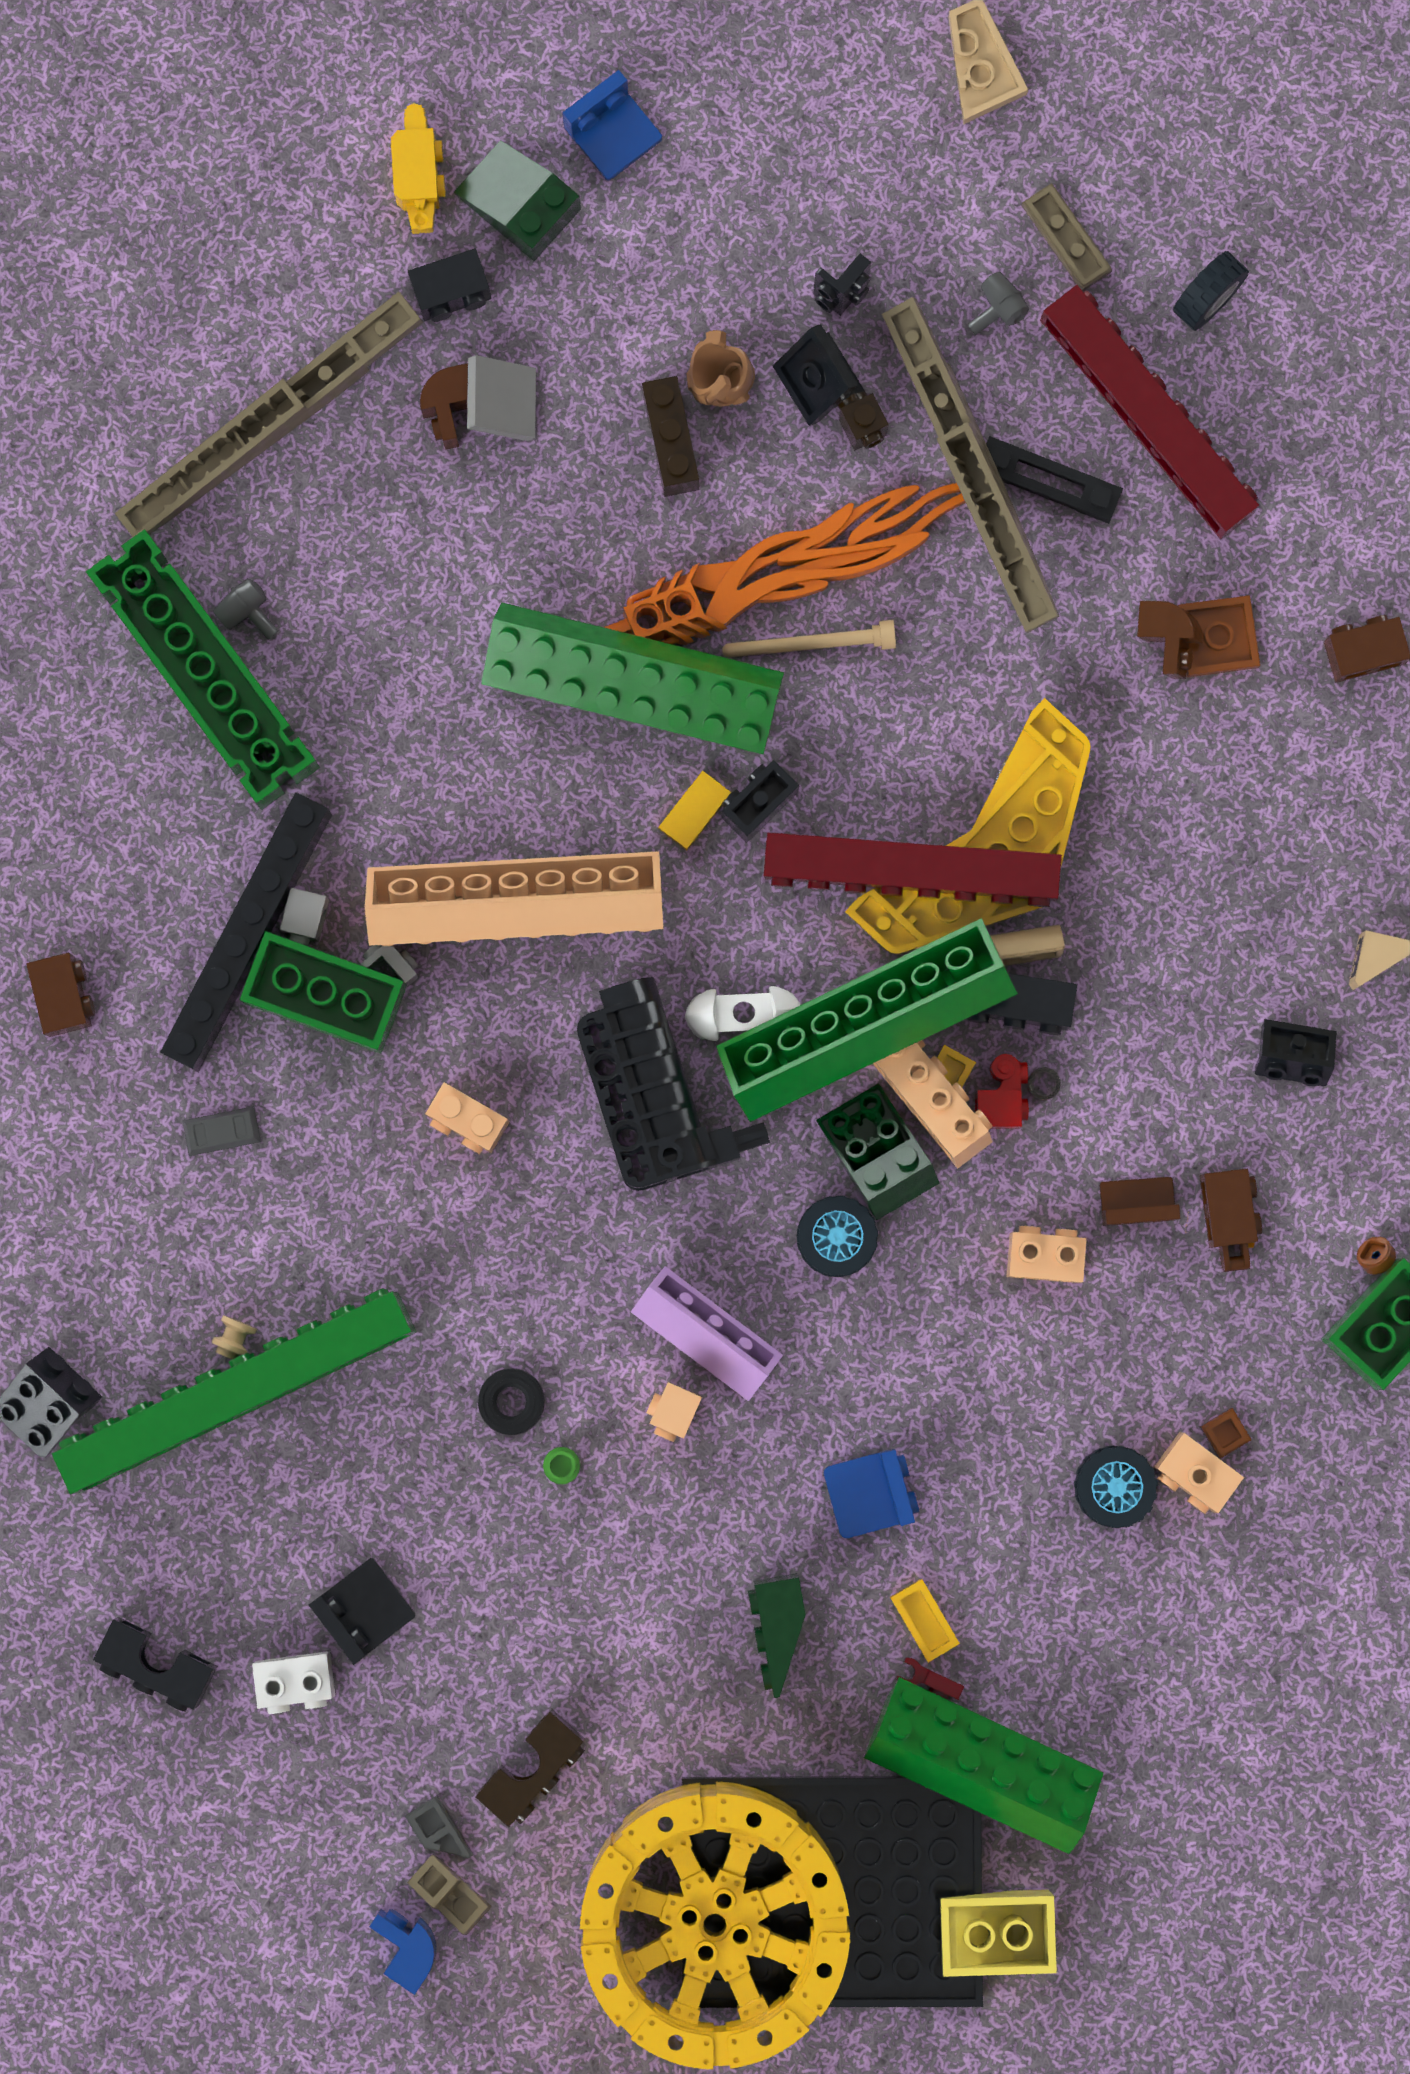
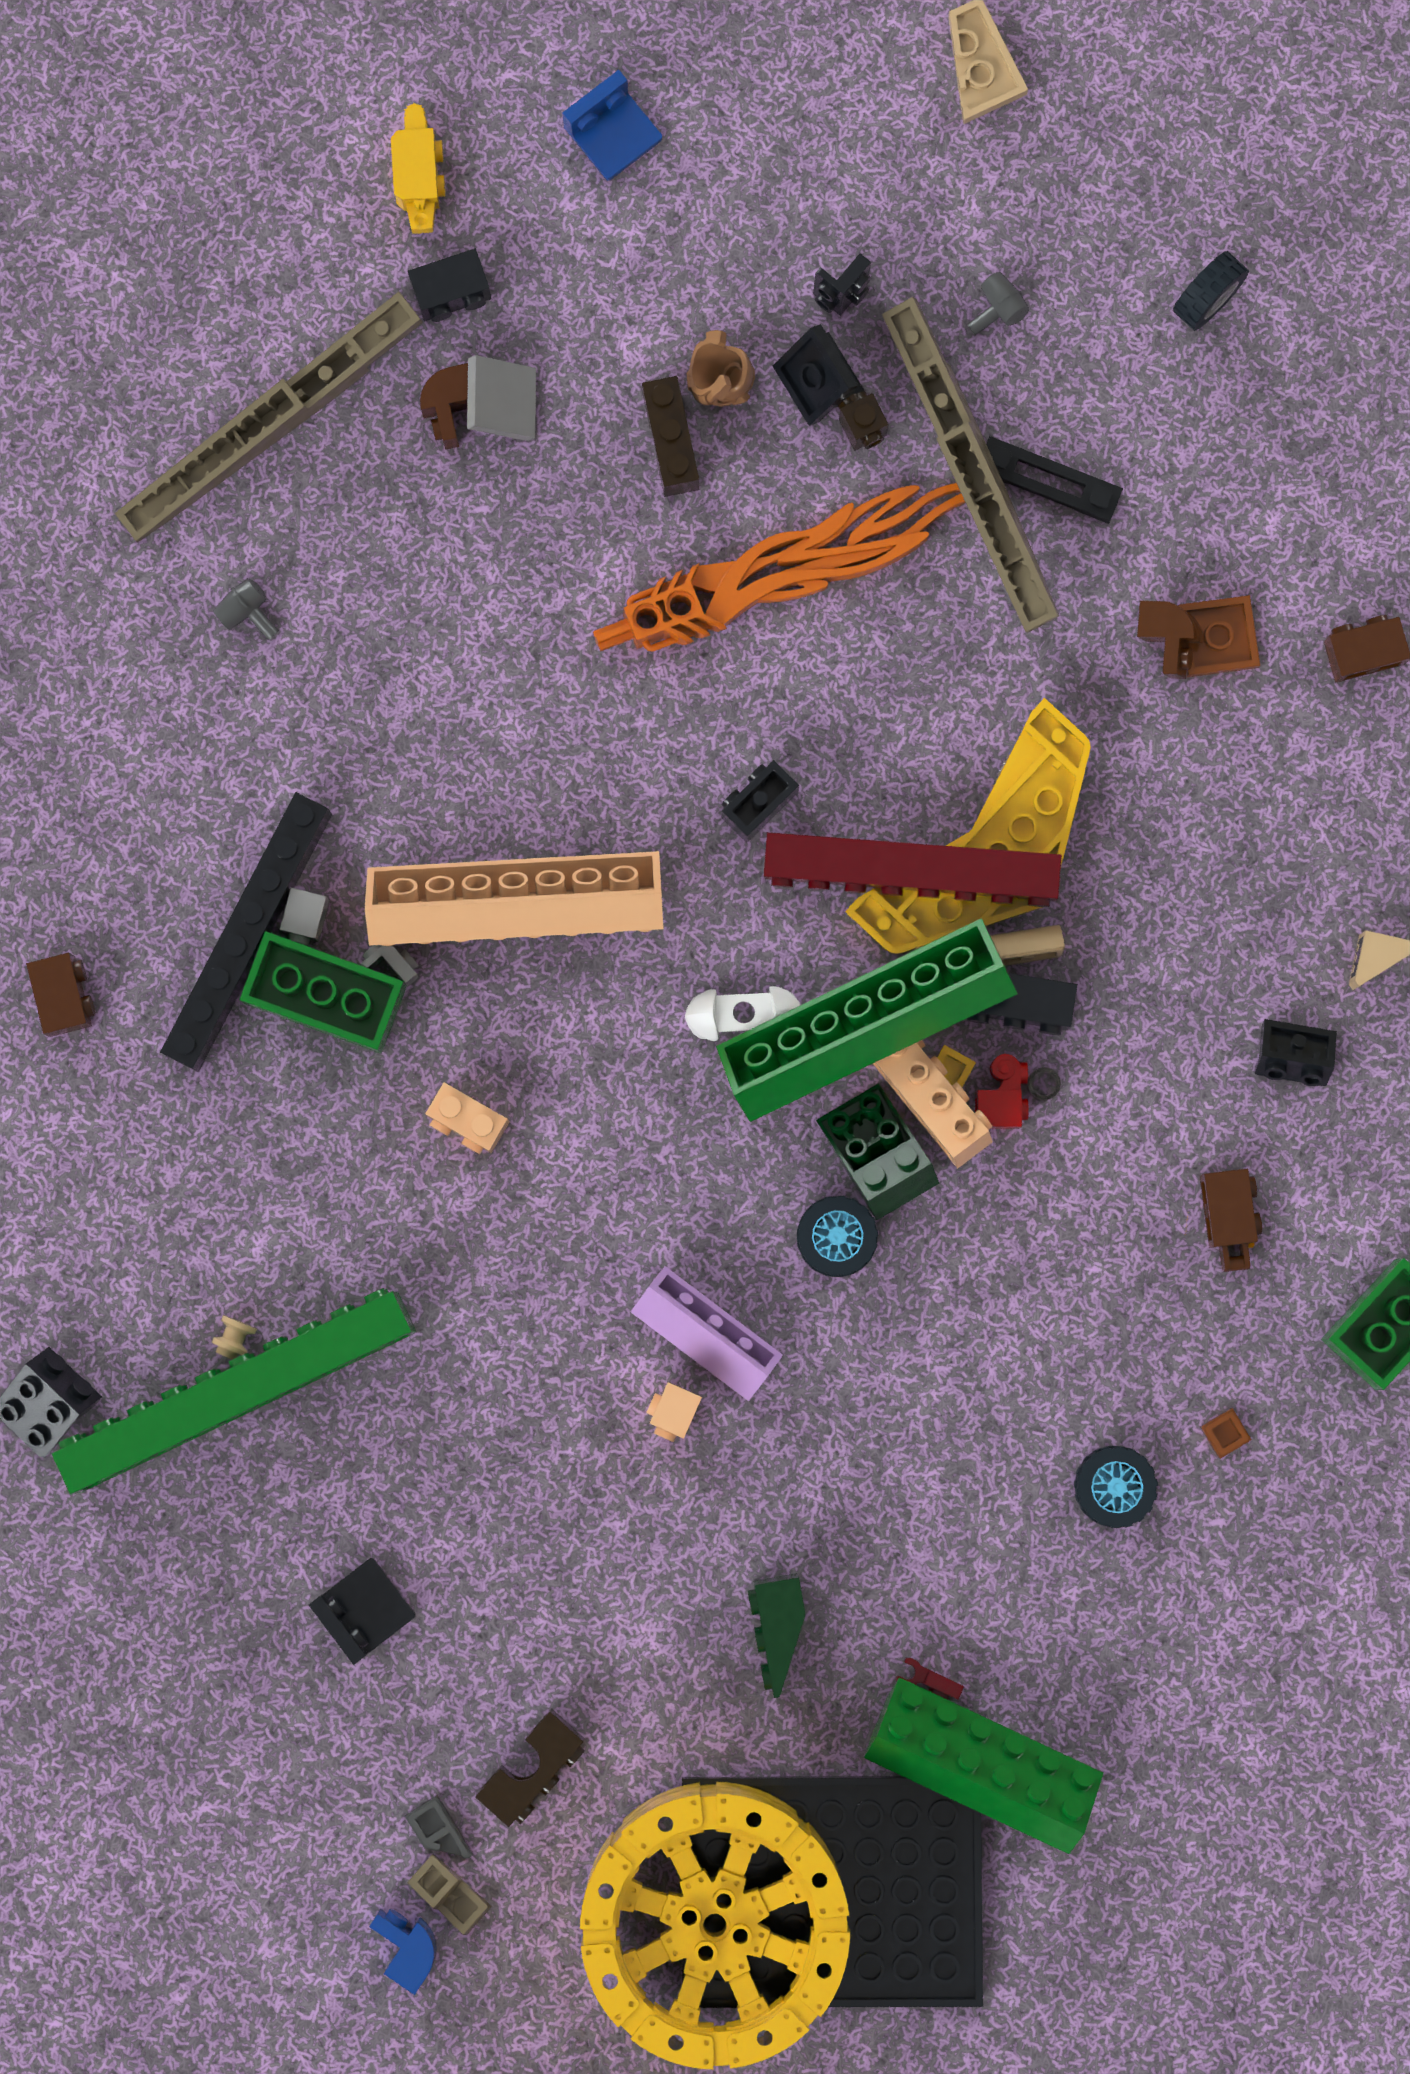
green brick [85,529,320,810] -> none
black arch [93,1617,218,1712] -> none
dark grey tile [182,1106,261,1156] -> none
white brick [252,1651,335,1714] -> none
slope [454,140,581,261] -> none
black tyre [478,1368,545,1435] -> none
green brick [481,602,784,755] -> none
bright green plate [543,1447,580,1484] -> none
black piece [577,977,770,1191] -> none
yellow tile [658,771,731,851] -> none
tan piece [722,620,896,658] -> none
blue bracket [824,1449,919,1538] -> none
yellow tile [890,1578,960,1663] -> none
light yellow slope [940,1889,1057,1977] -> none
light nougat brick [1006,1226,1087,1283] -> none
dark tan tile [1021,183,1112,291] -> none
dark red brick [1040,285,1259,540] -> none
reddish brown panel [1099,1177,1181,1226] -> none
light nougat brick [1154,1432,1244,1514] -> none
dark orange tile [1357,1236,1396,1275] -> none

